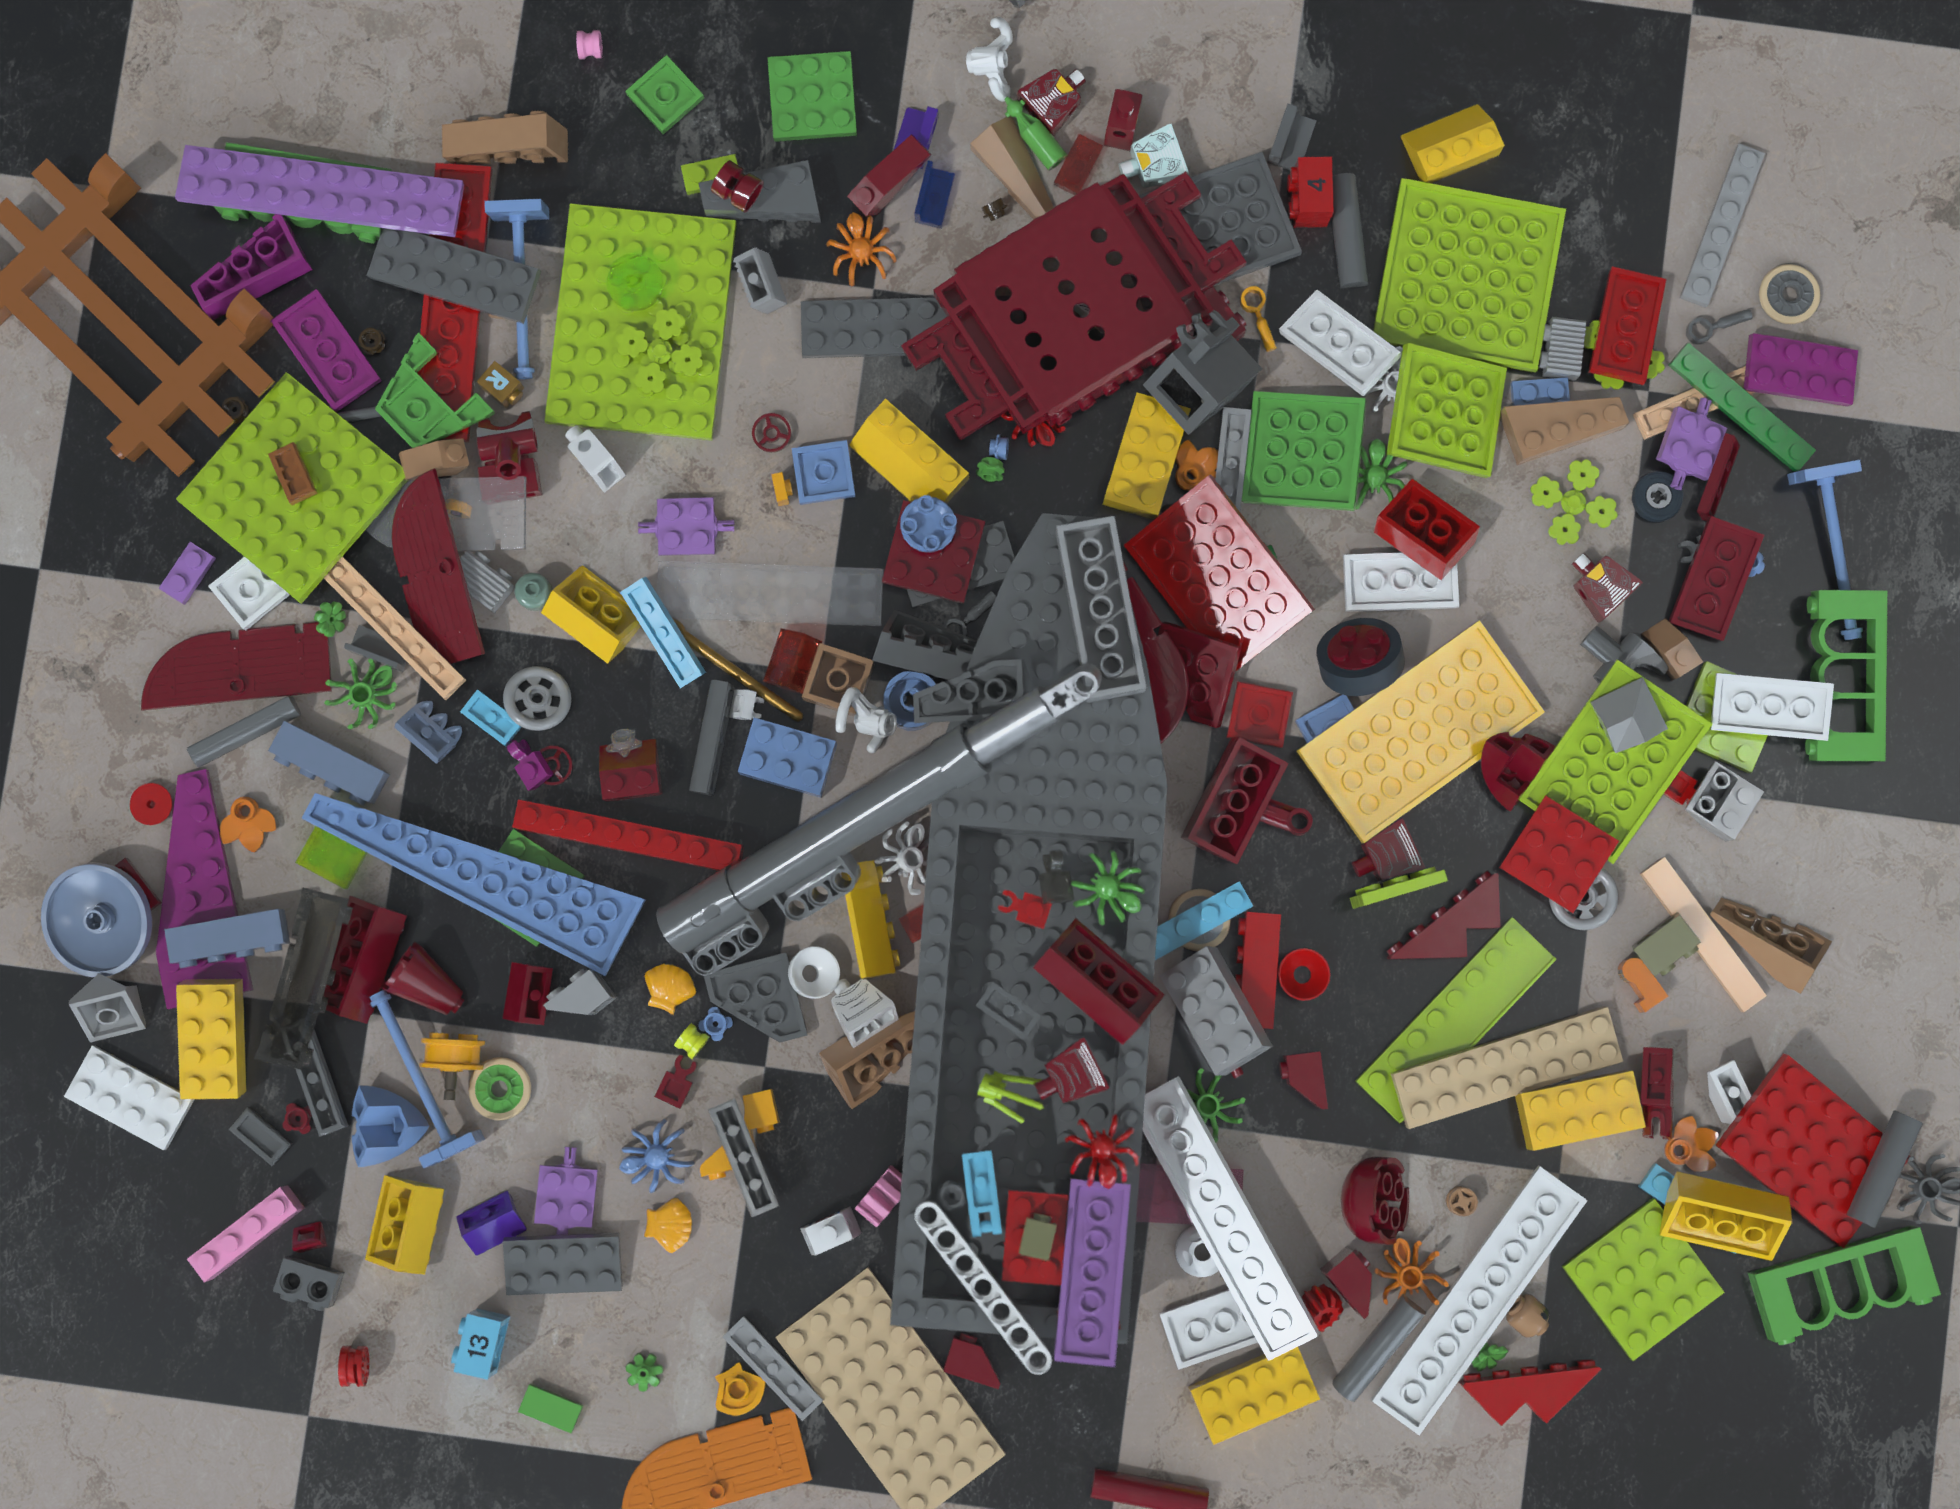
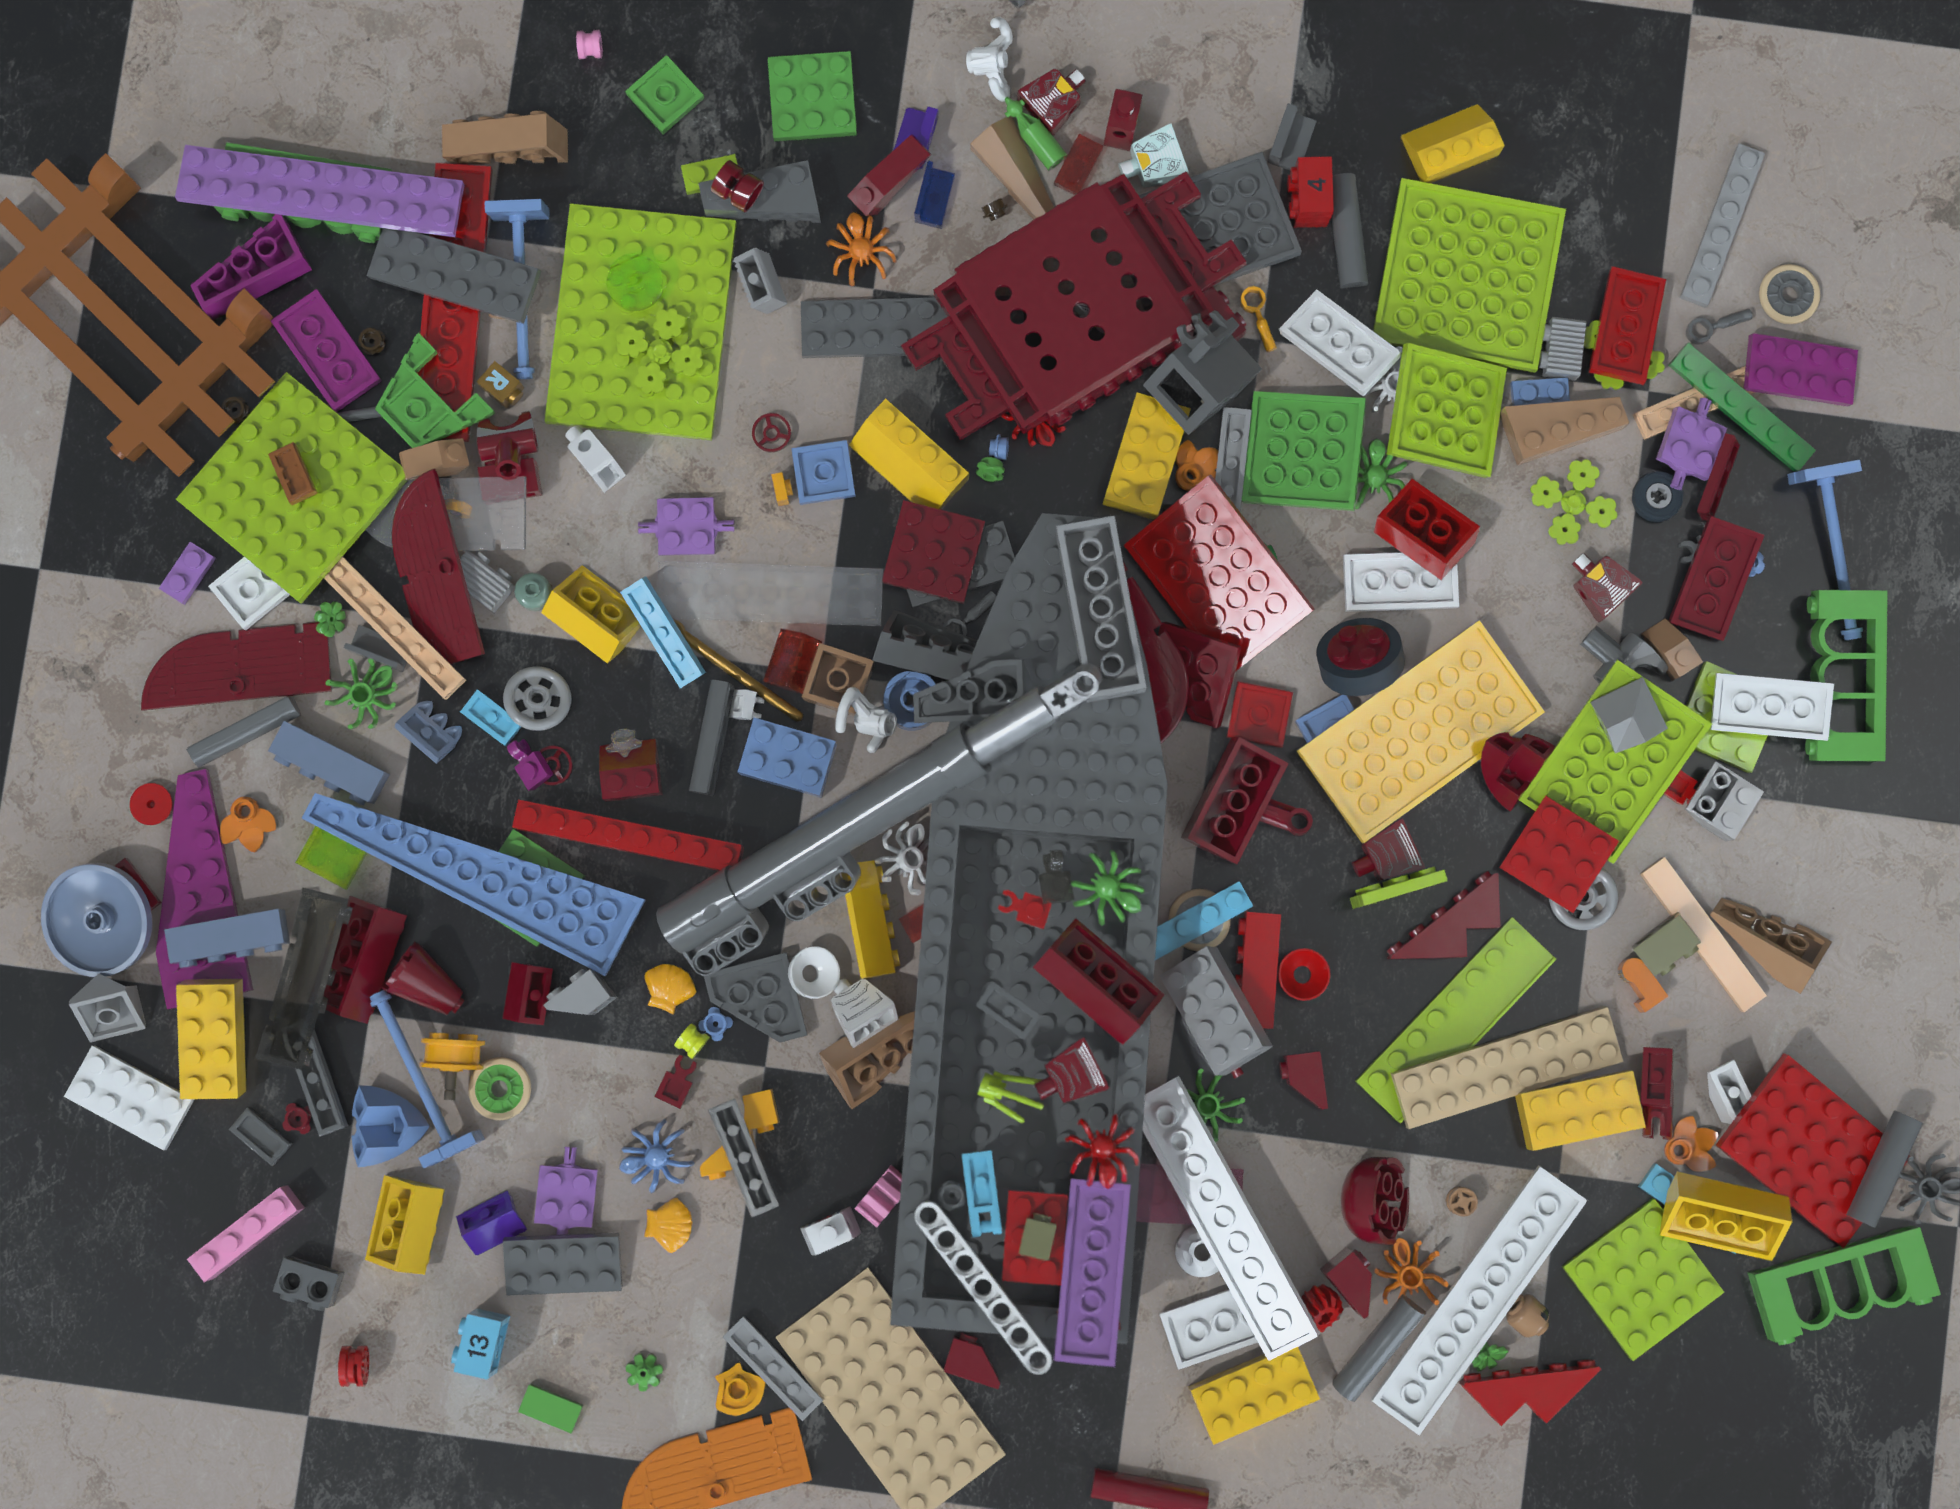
dark red slope [292,1221,327,1253] -> none
medium blue dish [900,495,957,552] -> none

